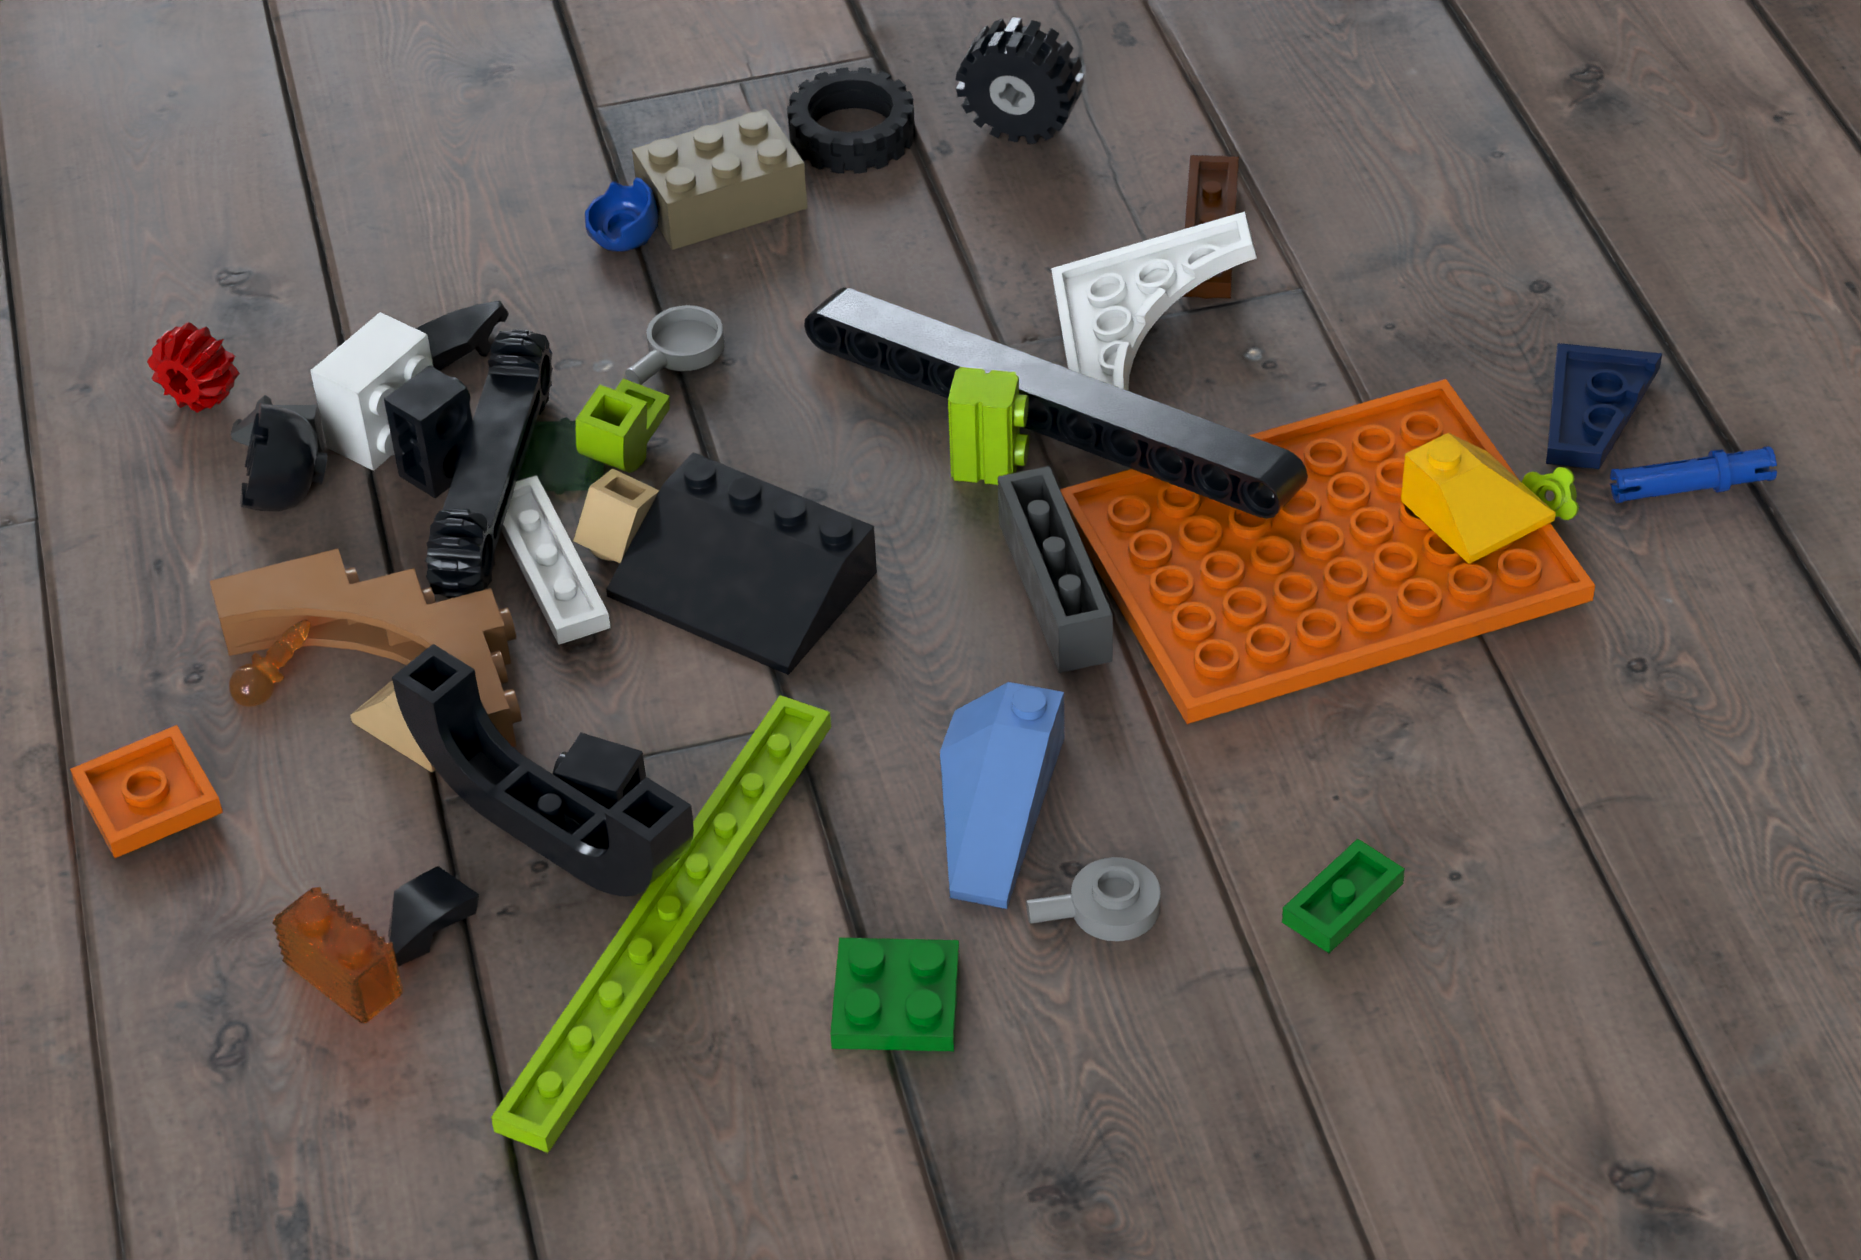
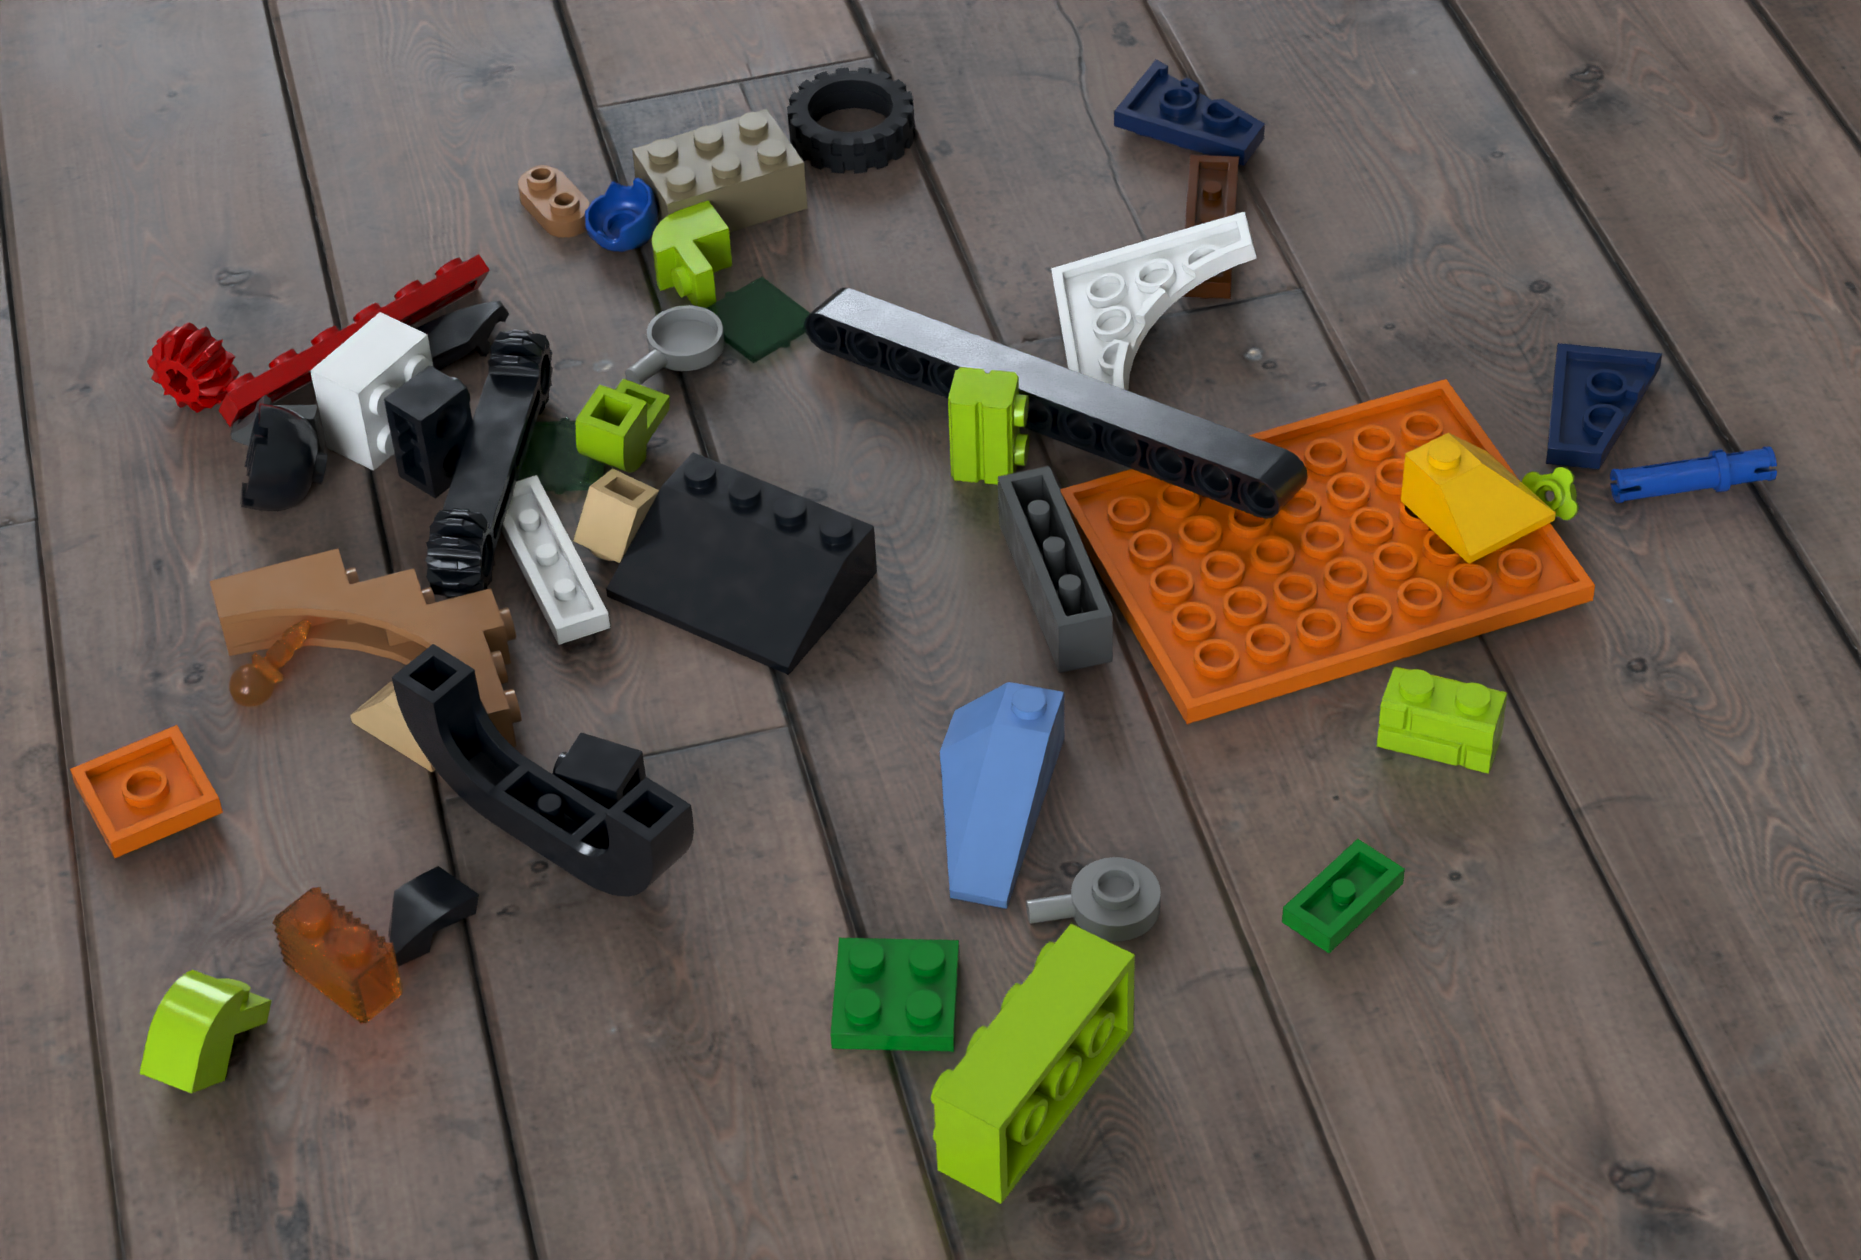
lime plate [491,695,831,1153] -> none
black wheel [956,17,1084,144] -> none
none -> lime brick [139,970,272,1094]
none -> red plate [218,254,490,427]
none -> medium nougat plate [518,165,589,238]
none -> lime brick [652,200,732,310]
none -> clear green piece [706,276,810,363]
none -> lime brick [931,924,1135,1204]
none -> dark blue wing [1114,59,1265,166]
none -> lime brick [1377,666,1508,774]

